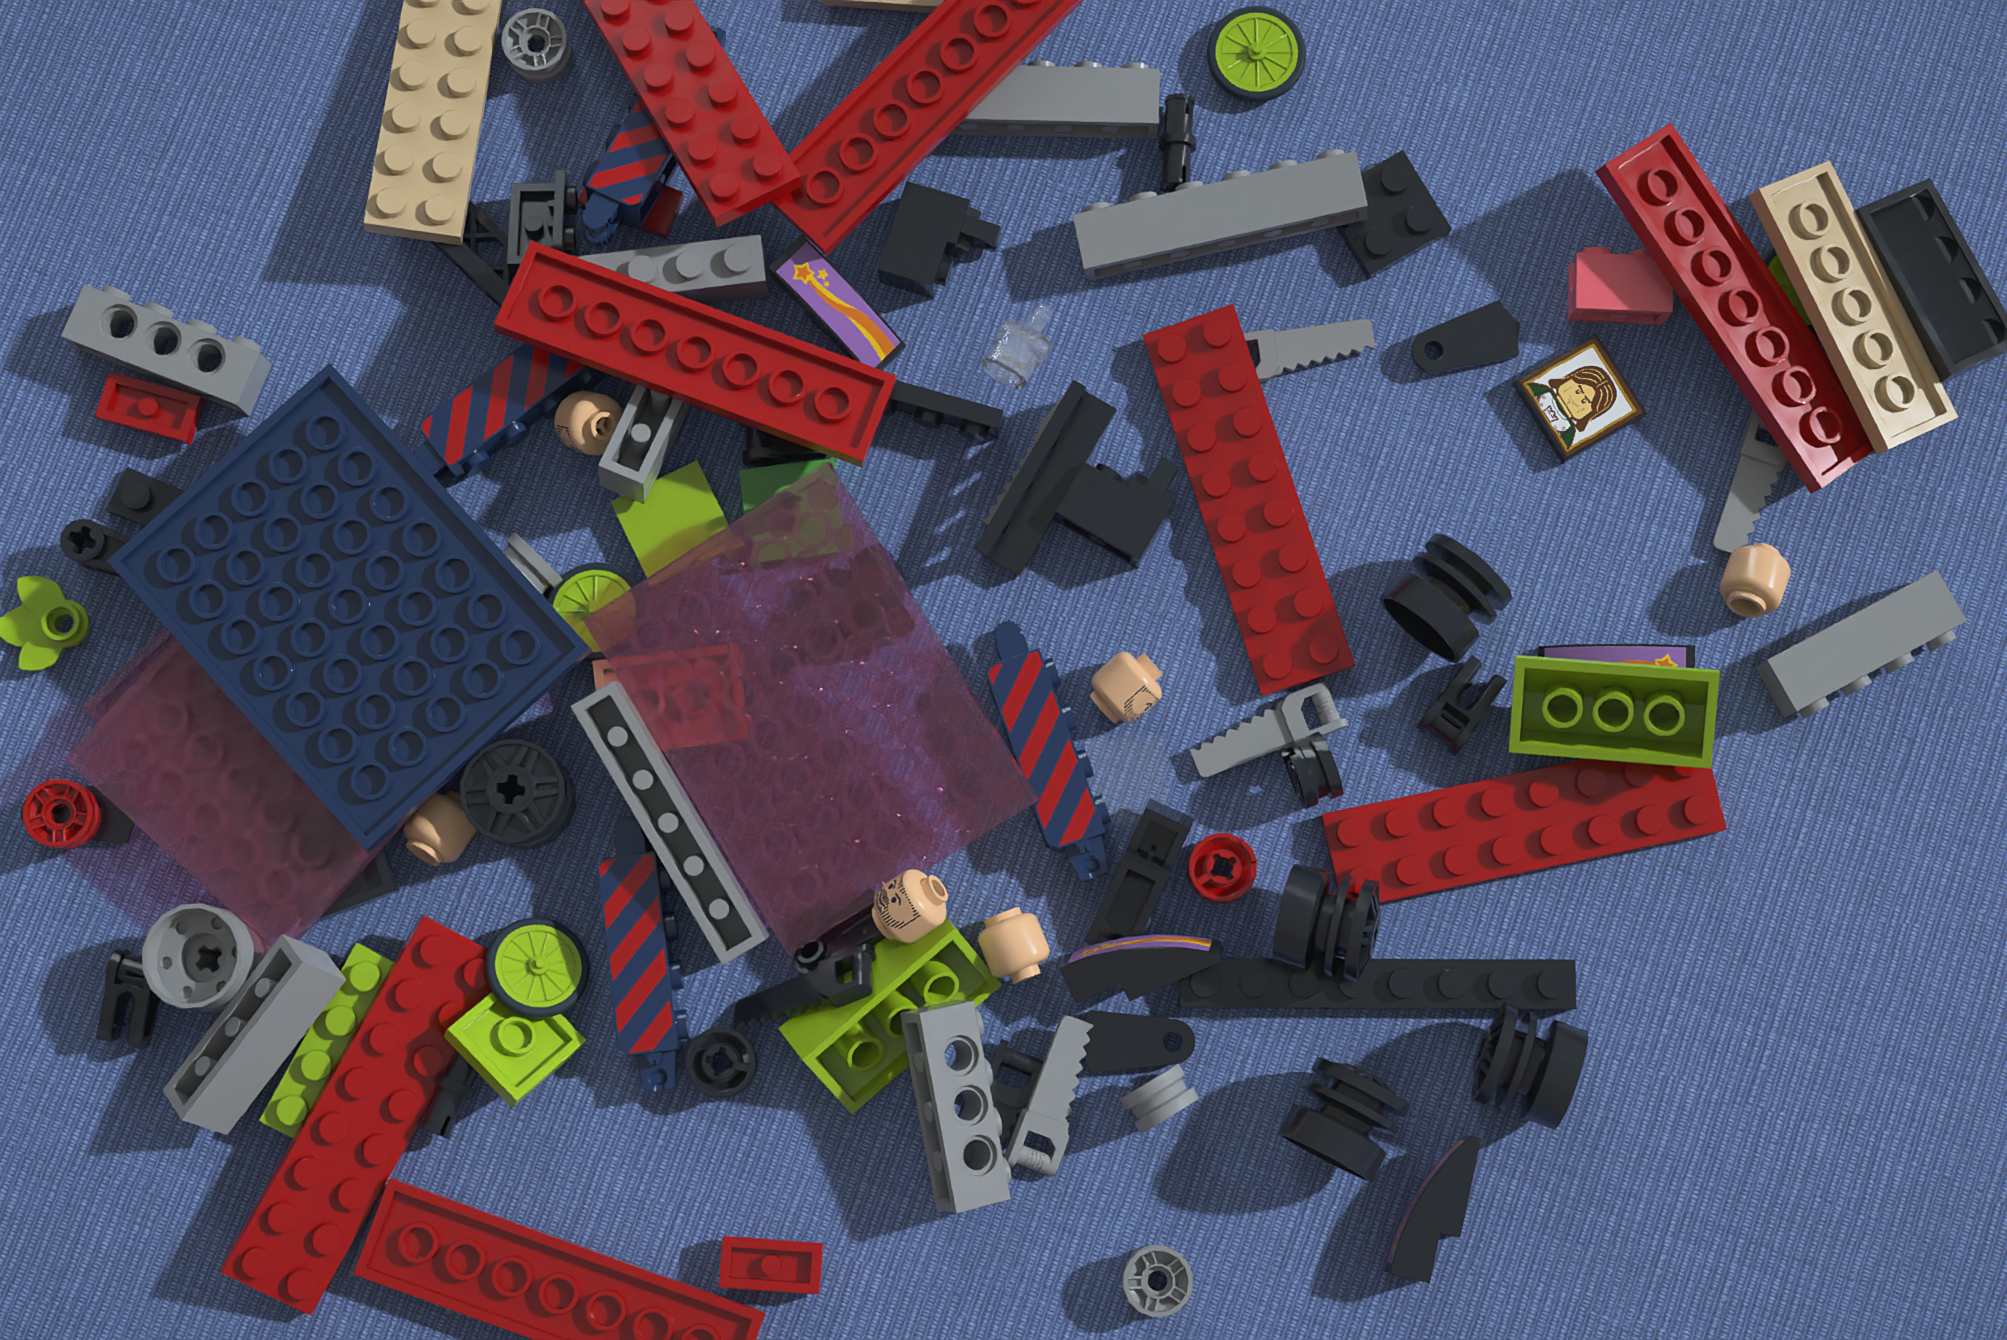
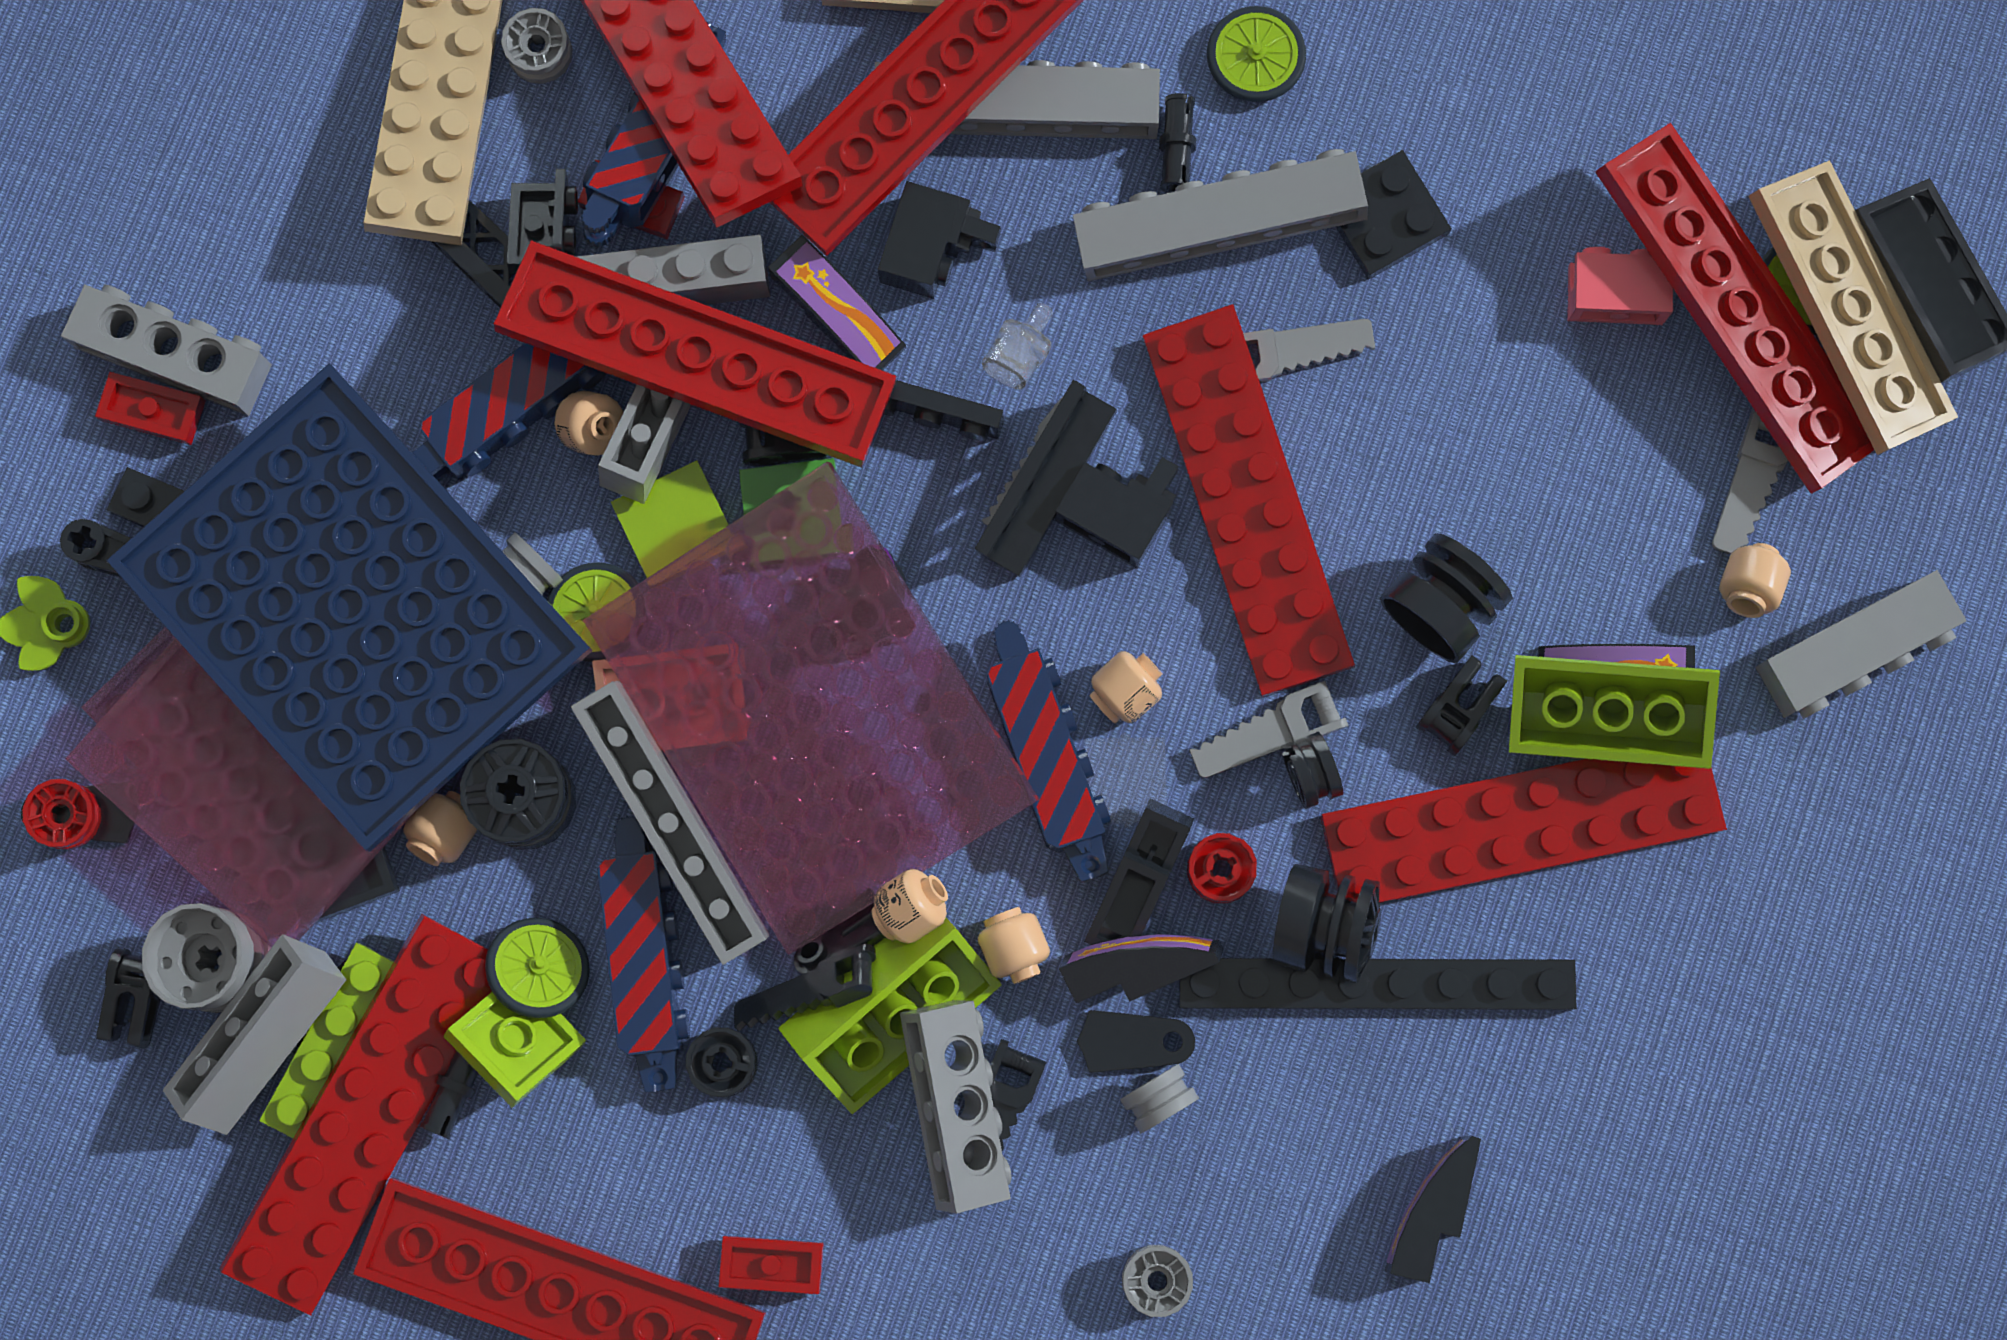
light grey piece [1004,1015,1093,1177] -> none
black wheel [1278,1057,1410,1183] -> none
black piece [1411,300,1520,373] -> none
black wheel [1471,1002,1588,1130] -> none
tile [1512,334,1647,464] -> none

